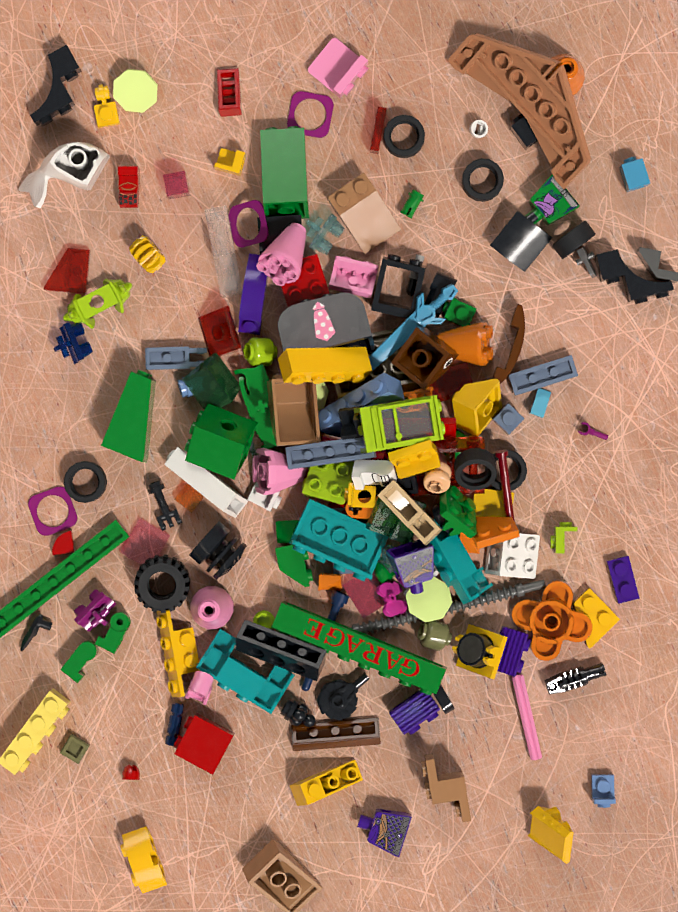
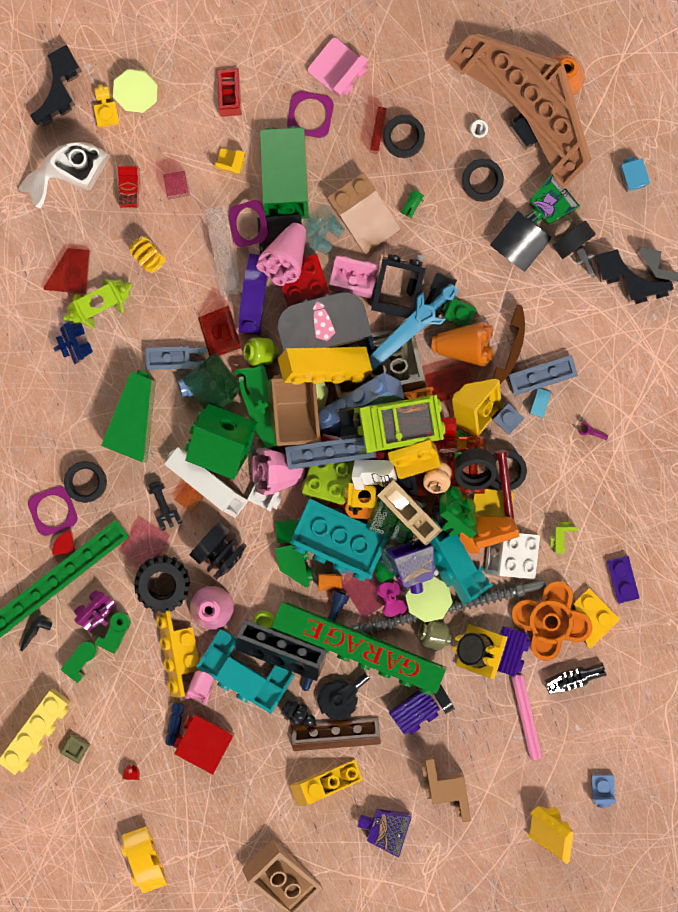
reddish brown slope [391,327,459,390] -> none

